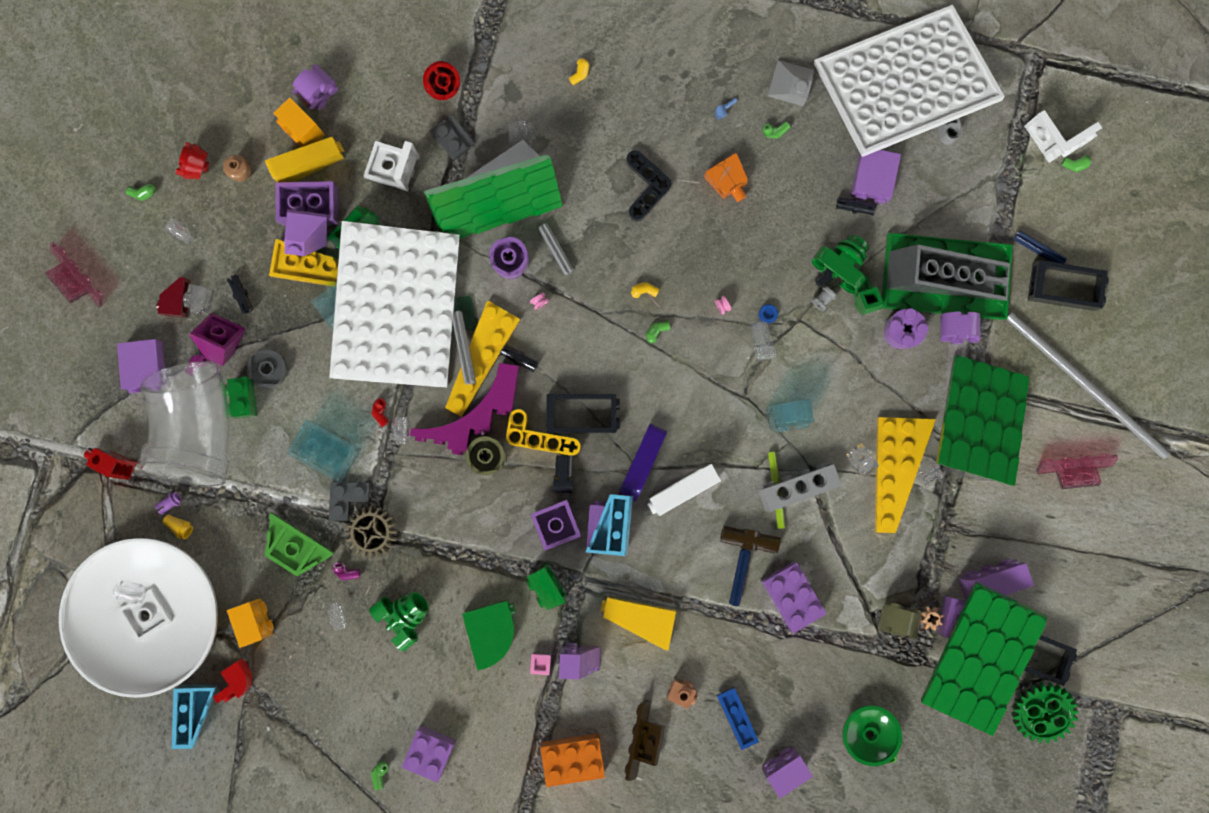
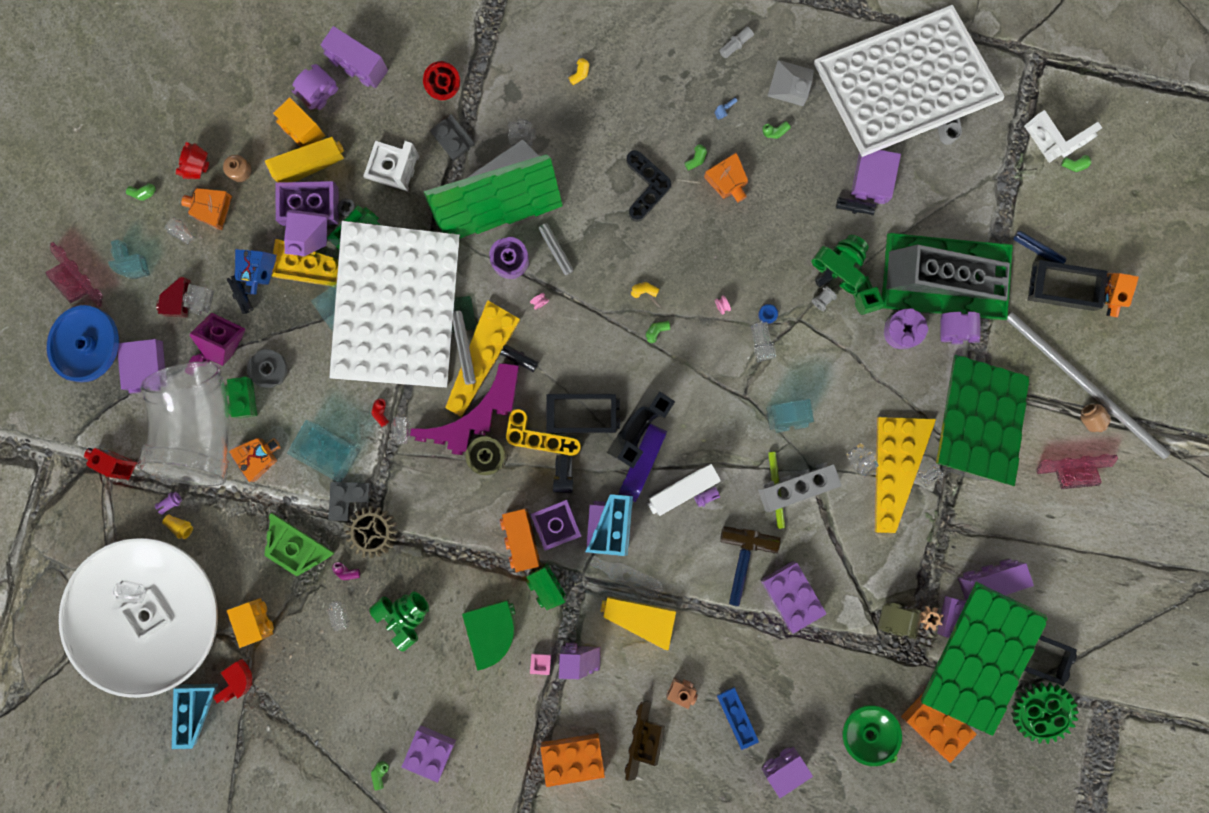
none -> blue dish [47,305,119,382]
none -> clear light blue brick [108,240,150,279]
none -> orange torso [181,188,232,230]
none -> orange torso [229,438,281,482]
none -> blue torso [235,249,277,295]
none -> medium lavender brick [320,26,388,89]
none -> dark grey bush [338,198,356,217]
none -> orange brick [500,508,541,572]
none -> black arch [607,388,675,468]
none -> bright green arm [684,144,707,171]
none -> medium lavender pin [694,486,720,507]
none -> light grey axle [720,26,754,58]
none -> orange brick [901,692,977,763]
none -> medium nougat head [1080,404,1111,432]
none -> orange torso [1105,273,1139,318]

